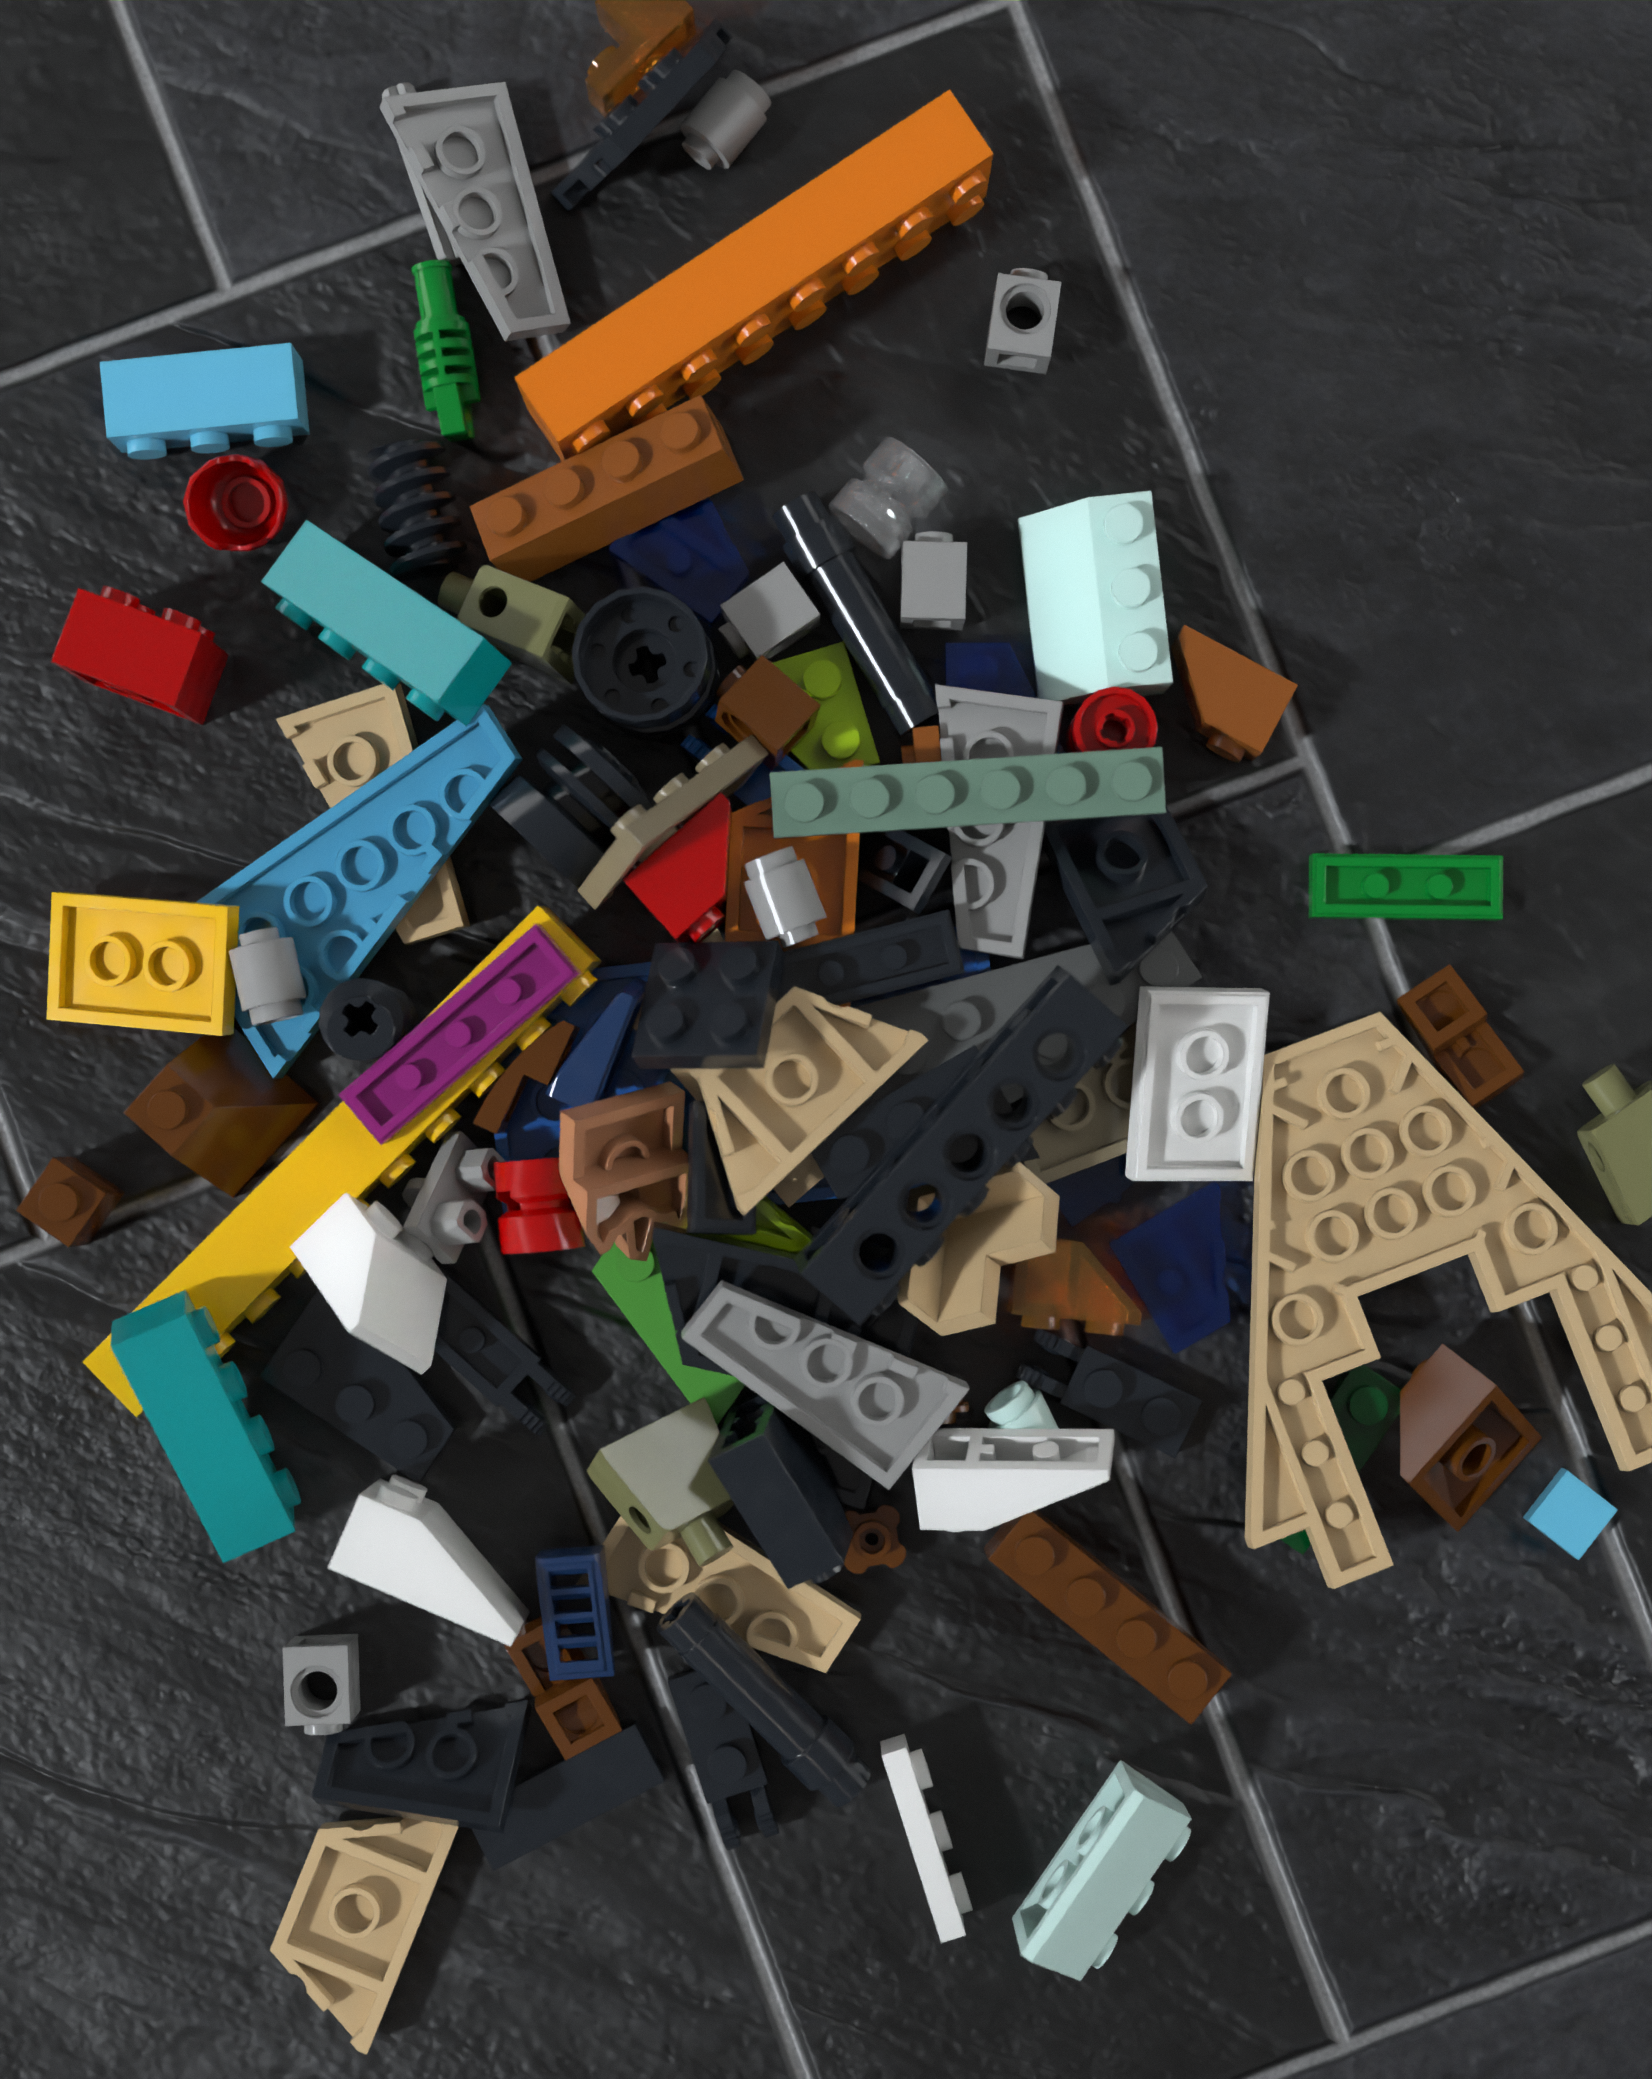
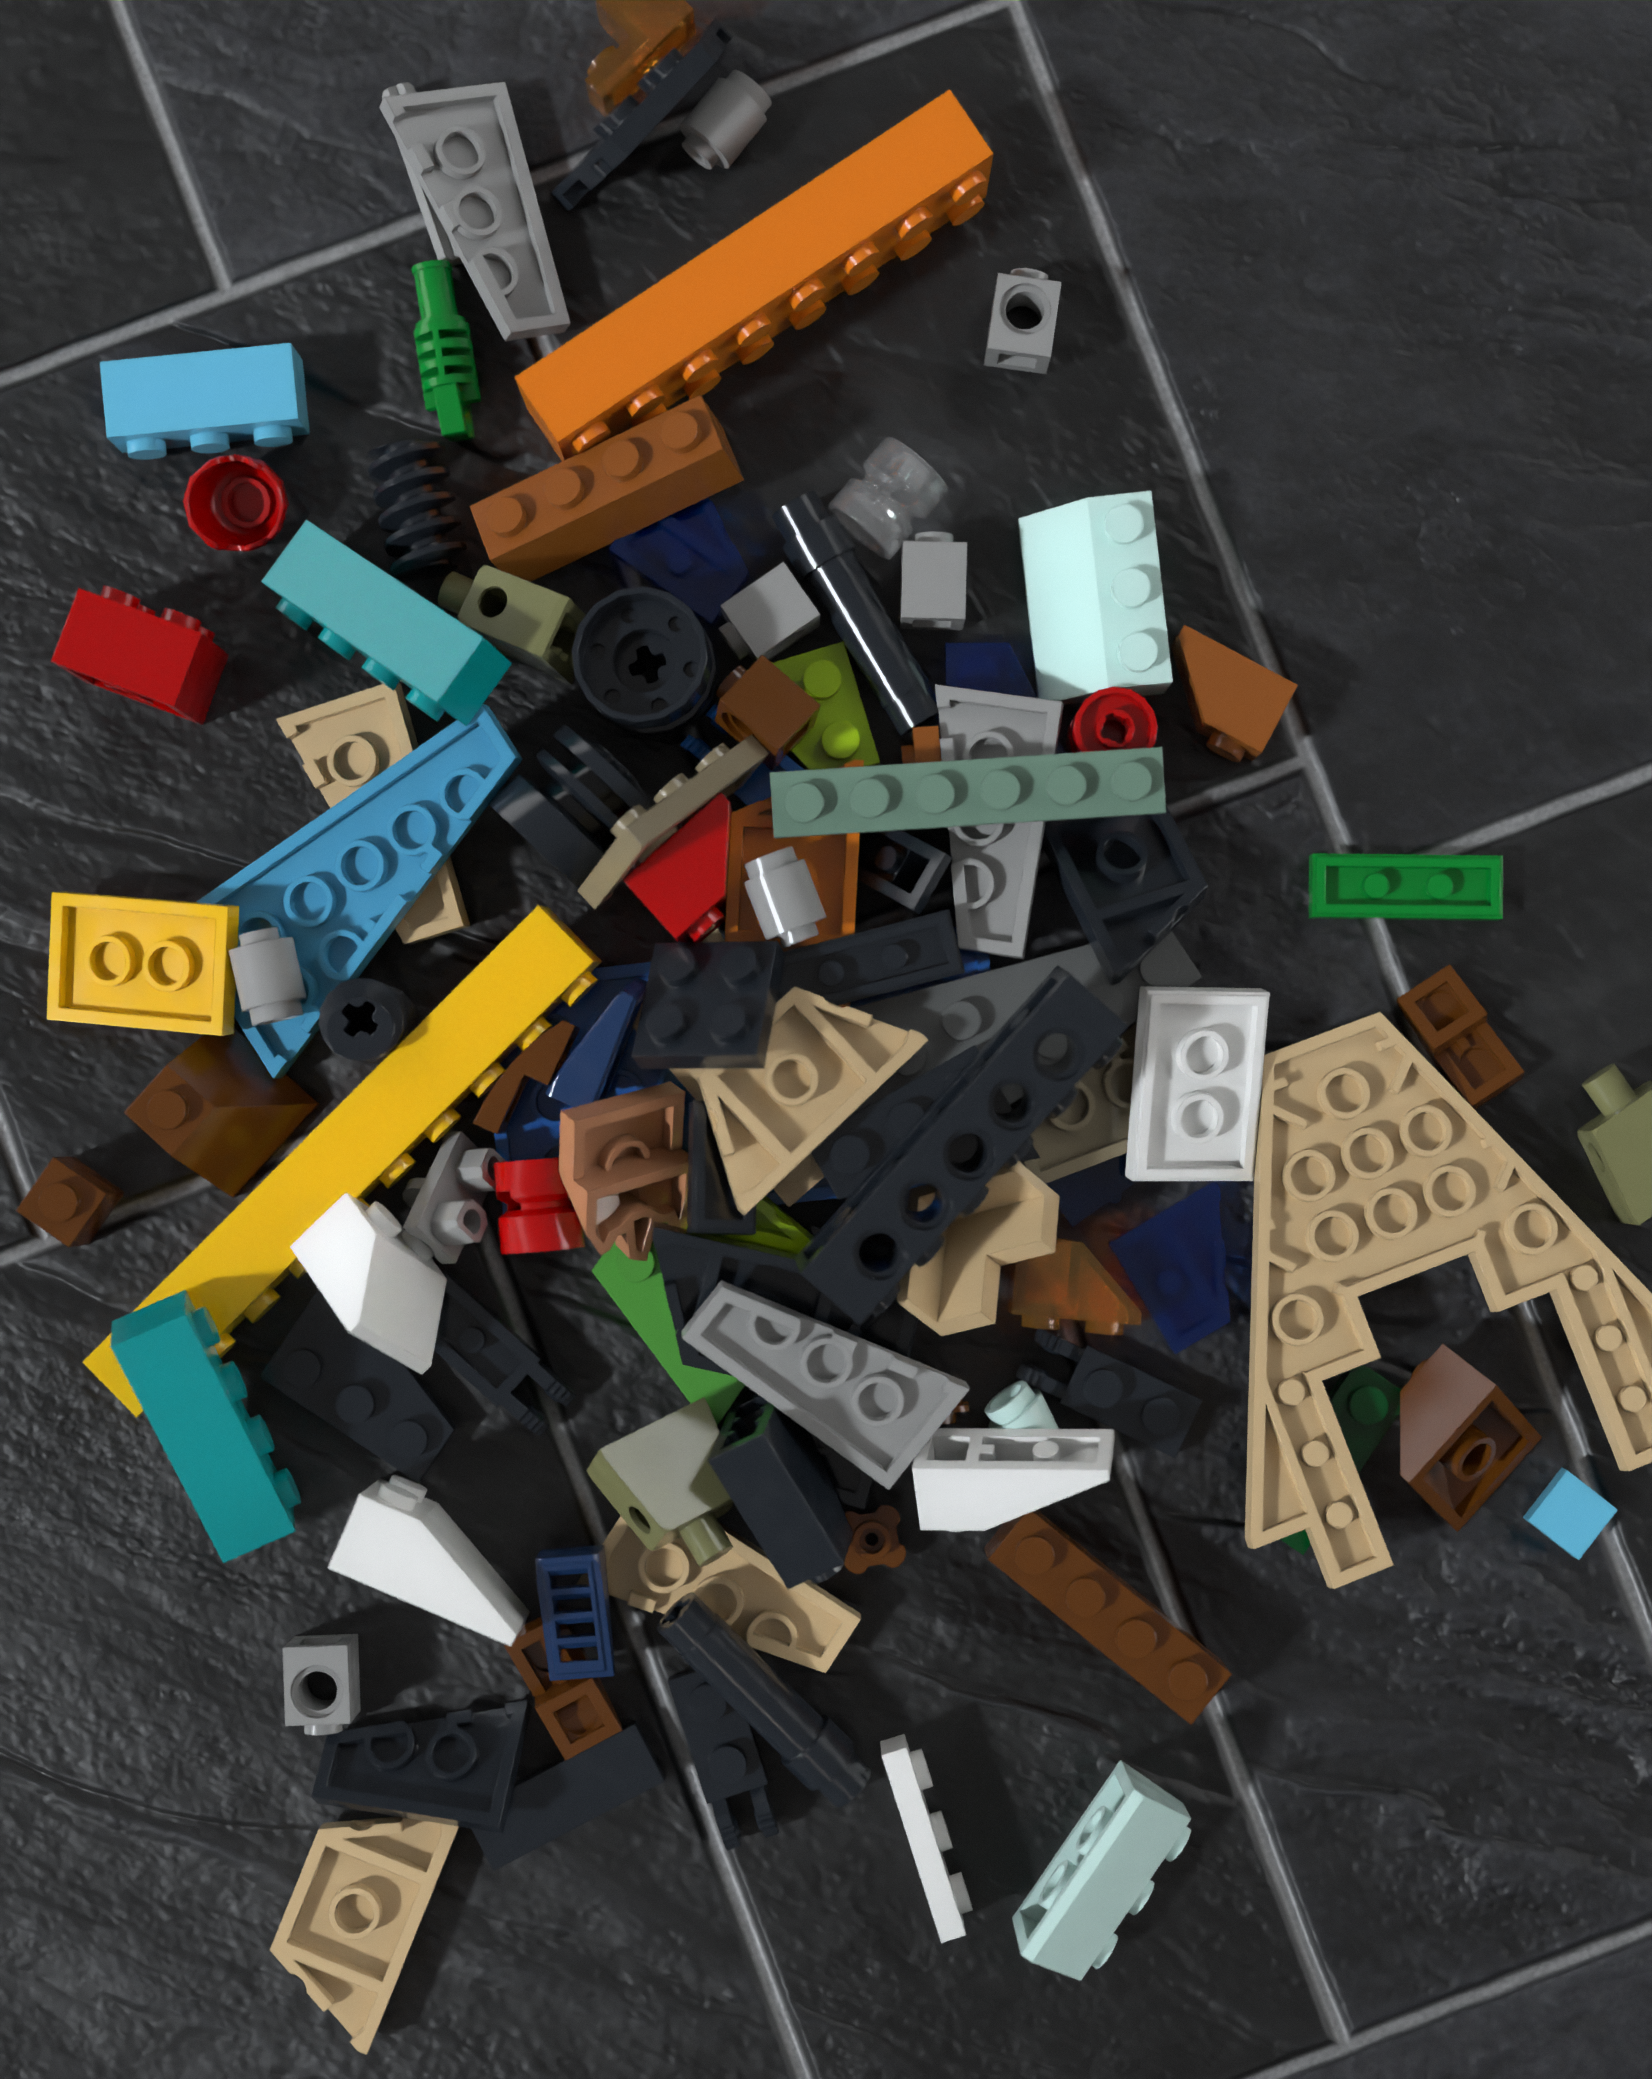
magenta tile [339,923,582,1145] -> none

